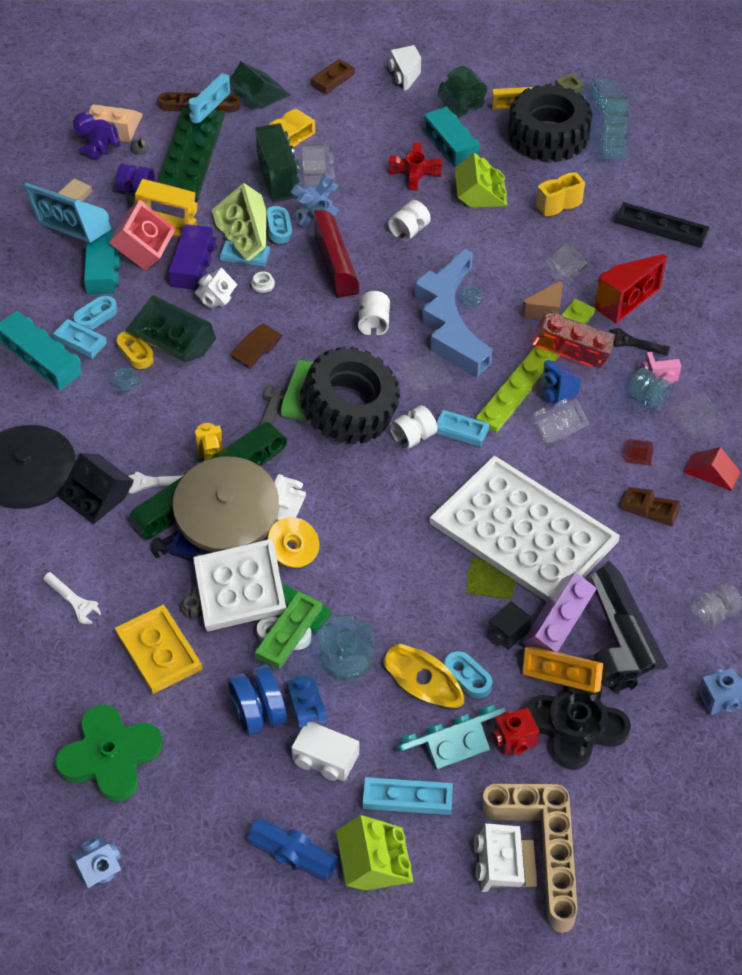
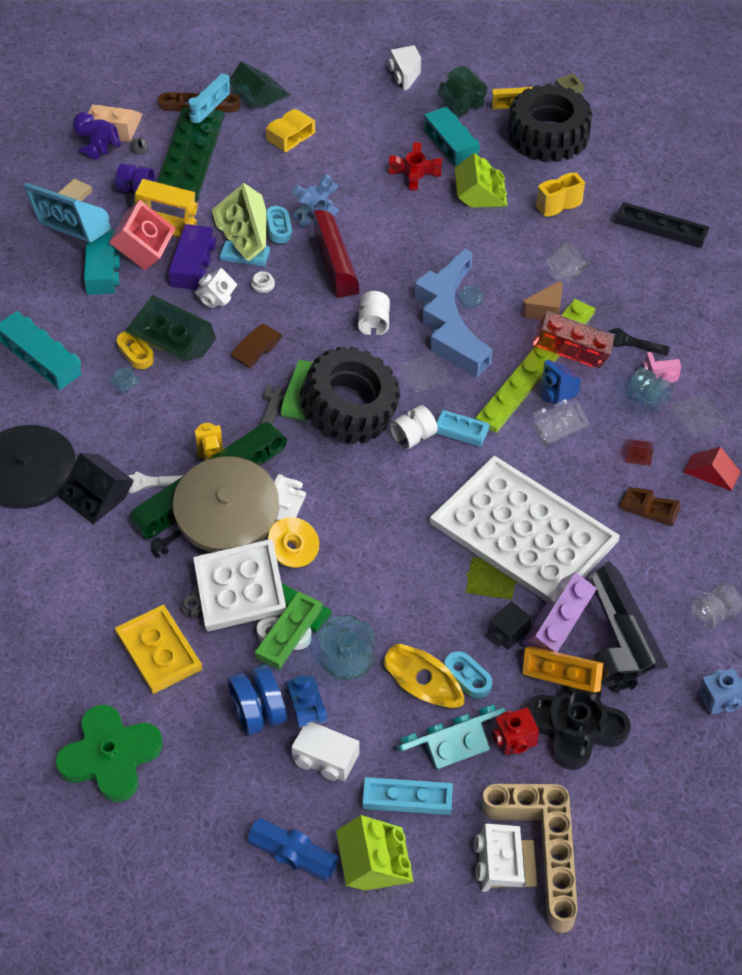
white piece [43,572,101,624] -> none
medium azure plate [53,319,107,359] -> none
medium blue brick [69,837,121,888] -> none
medium azure plate [74,296,117,330] -> none
clear blue plate [168,530,201,562] -> none
clear green brick [255,123,301,203] -> none
clear brick [302,144,335,189] -> none
reddish brown plate [311,59,355,94] -> none
white wheel [388,200,430,242] -> none
clear light blue beam [591,78,629,160] -> none
red slope [595,254,667,324] -> none

